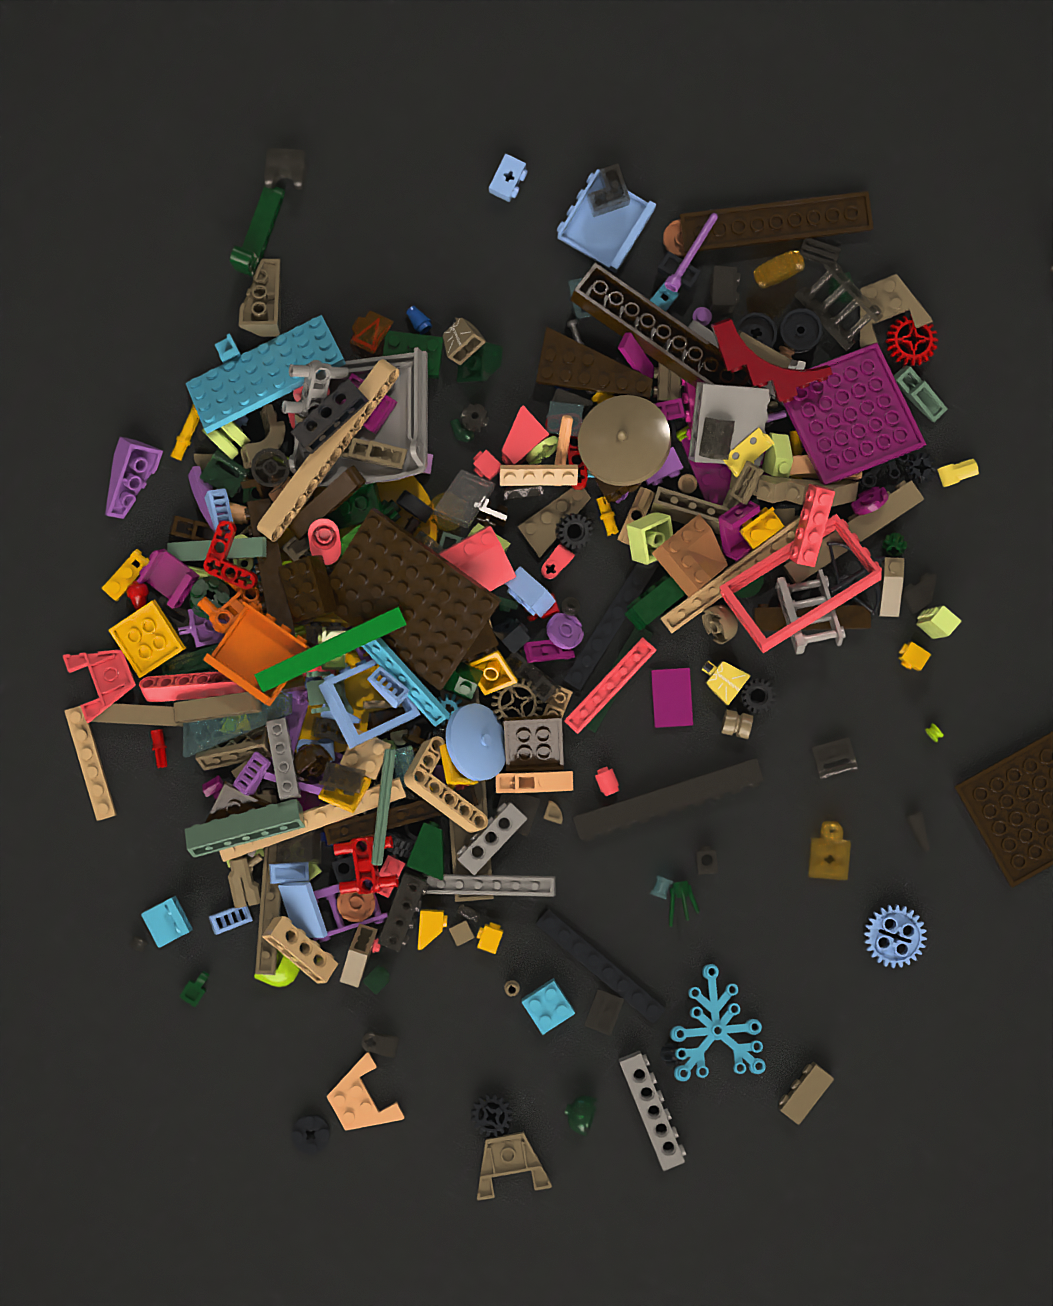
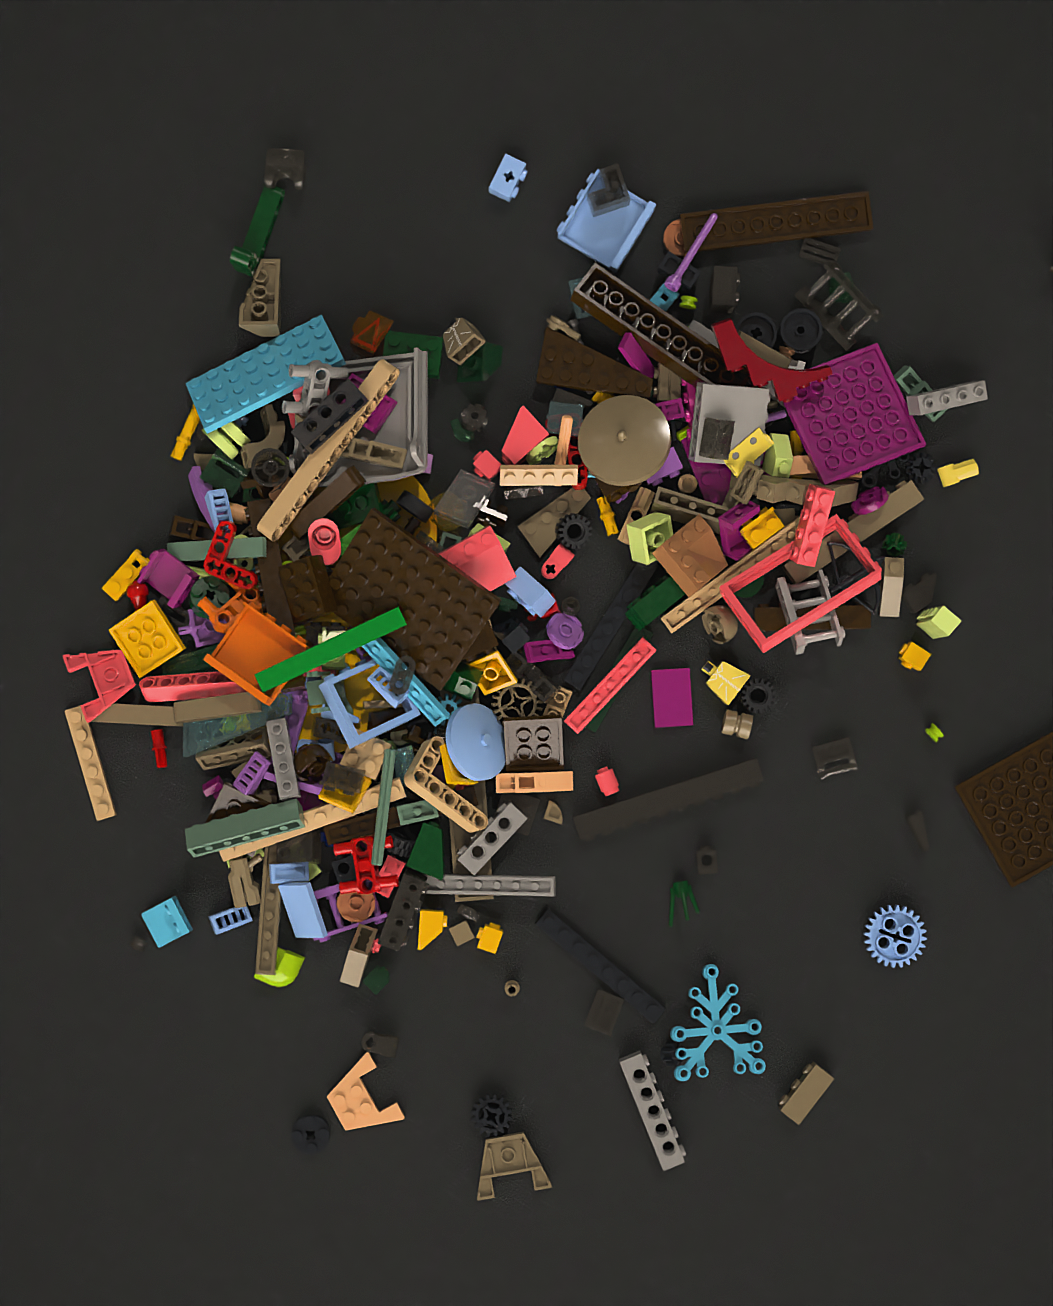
medium lavender wedge [105,437,163,519] -> none
dark green plate [179,971,210,1007] -> none
medium azure panel [215,333,241,364] -> none
tan brick [262,916,338,984] -> none
blue cone [406,306,432,335] -> none
medium azure brick [522,978,575,1035] -> none
clear green cylinder [565,1095,598,1136] -> none
clear light blue bush [651,875,673,899] -> none
medium lavender plate [692,307,712,326] -> none
clear yellow gear [753,251,805,288] -> none
clear yellow plate [808,821,851,880] -> none
dark tan wing [860,274,933,348] -> none
red gear [886,315,938,367] -> none
none -> clear smoke plate [389,656,416,694]
none -> sand green plate [396,800,439,825]
none -> dark tan plate [546,315,581,341]
none -> lime bush [679,296,698,309]
none -> light grey brick [906,380,988,416]

